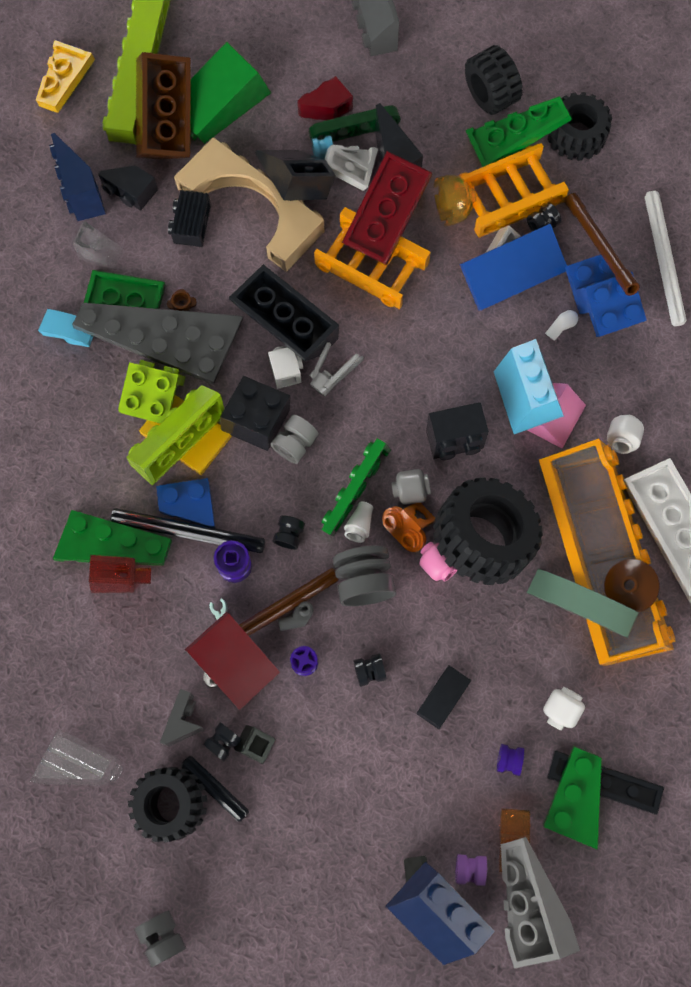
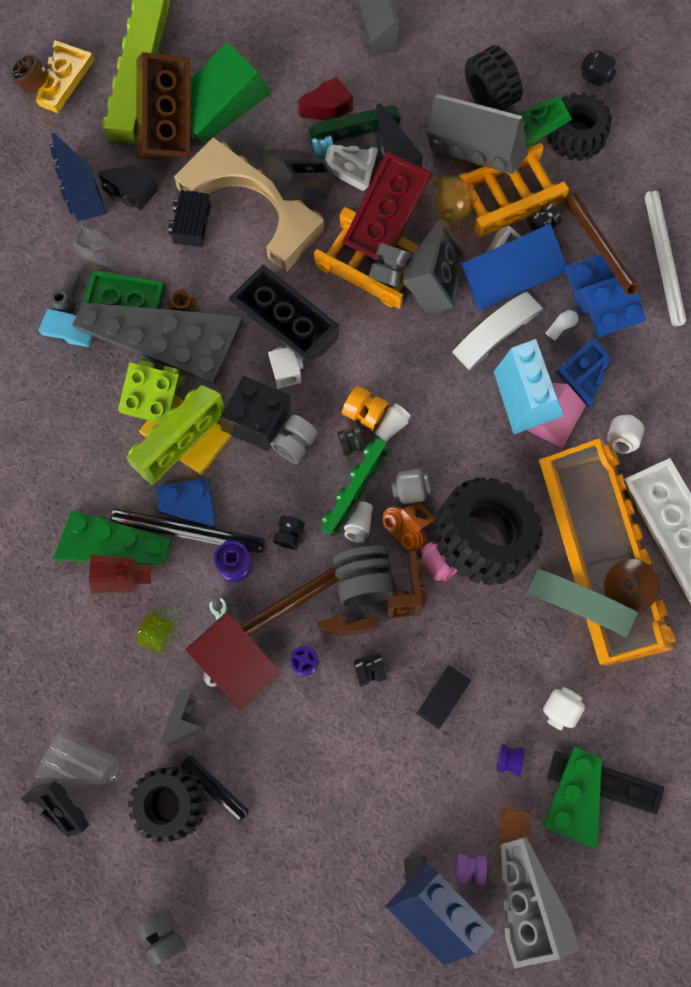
black wheel [203,722,242,761] -> none
pearl dark grey slope [234,725,276,764] -> none
dark grey arm [278,601,313,631] -> none
light grey plant [309,342,364,397] -> none
black brick [426,402,489,461] -> none
none -> reddish brown wheel [10,54,49,93]
none -> black wing [21,781,90,837]
none -> dark grey bar [50,270,81,314]
none -> clear neon green slope [136,613,173,653]
none -> reddish brown slope [317,614,376,636]
none -> pearl dark grey wheel [337,426,365,456]
none -> light orange wheel [342,385,390,432]
none -> dark grey wheel [368,243,411,287]
none -> white cone [375,403,411,442]
none -> reddish brown bracket [386,551,427,619]
none -> dark grey slope [403,219,465,314]
none -> dark grey slope [426,94,528,174]
none -> white slope [452,292,544,370]
none -> blue wing [555,338,611,408]
none -> black head [580,50,617,86]

